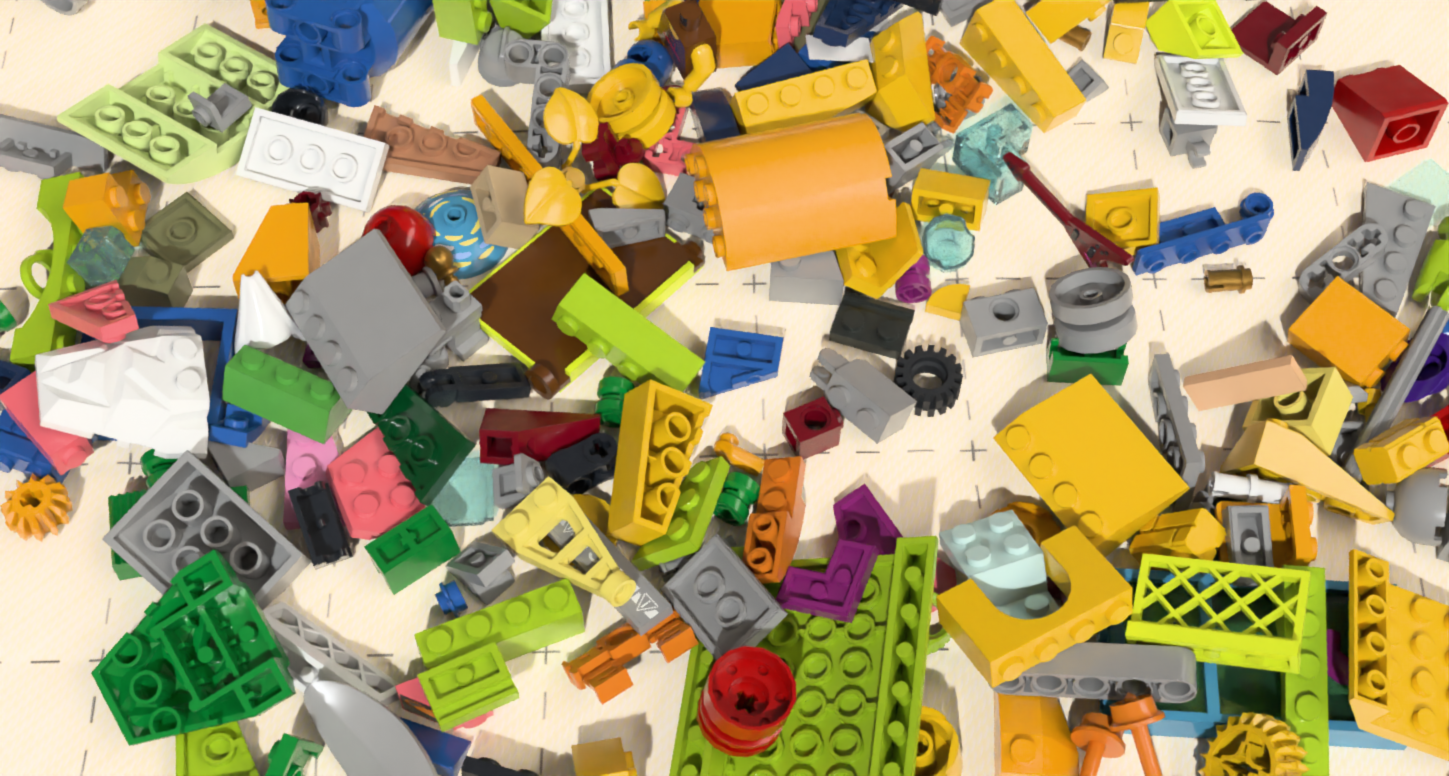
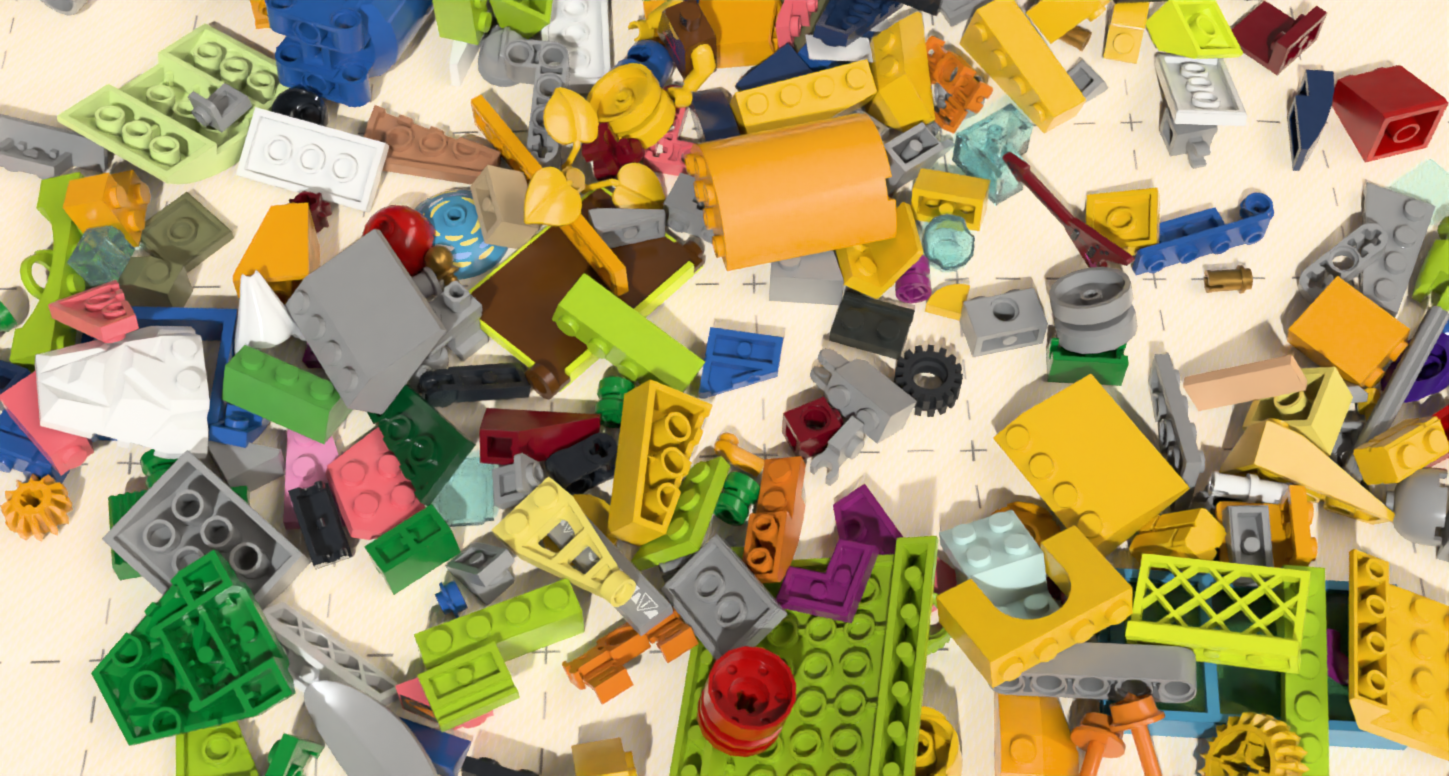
none -> light grey plate [810,416,865,486]

